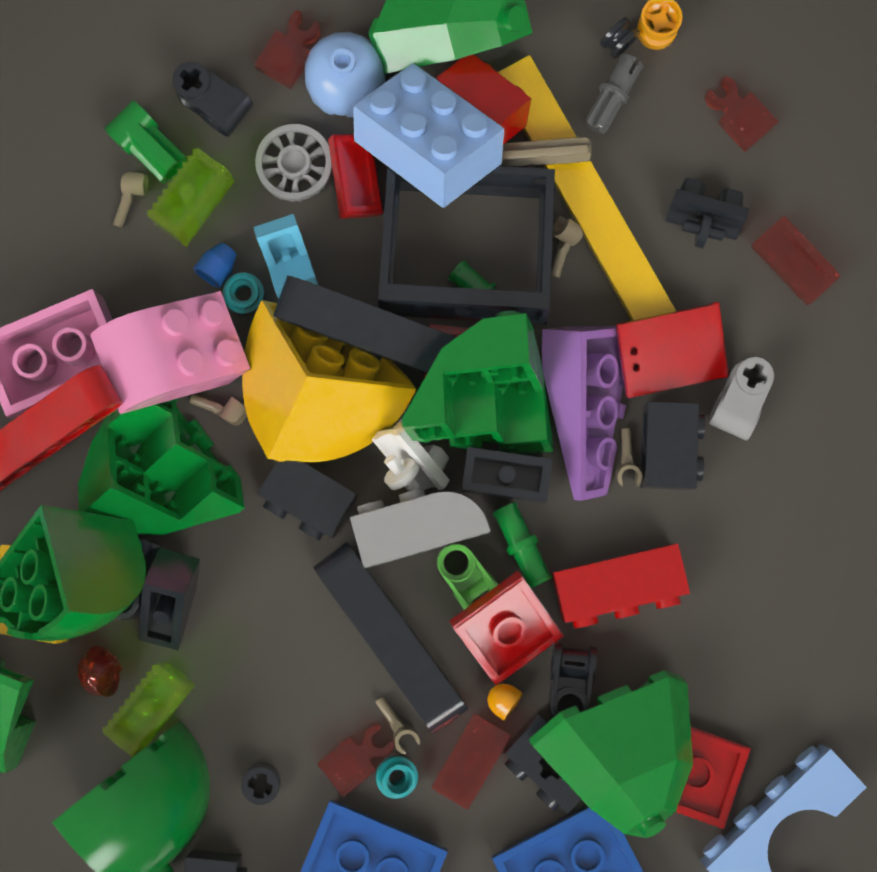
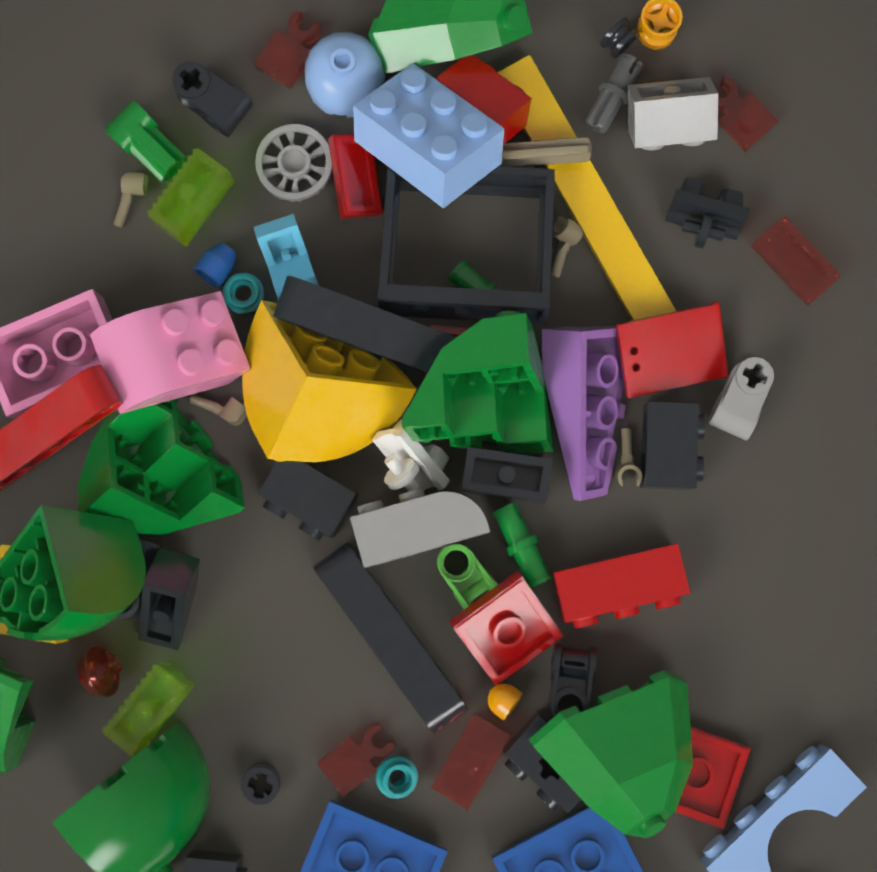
dark tan hand [375,696,420,754] -> none
none -> brick [628,77,718,151]

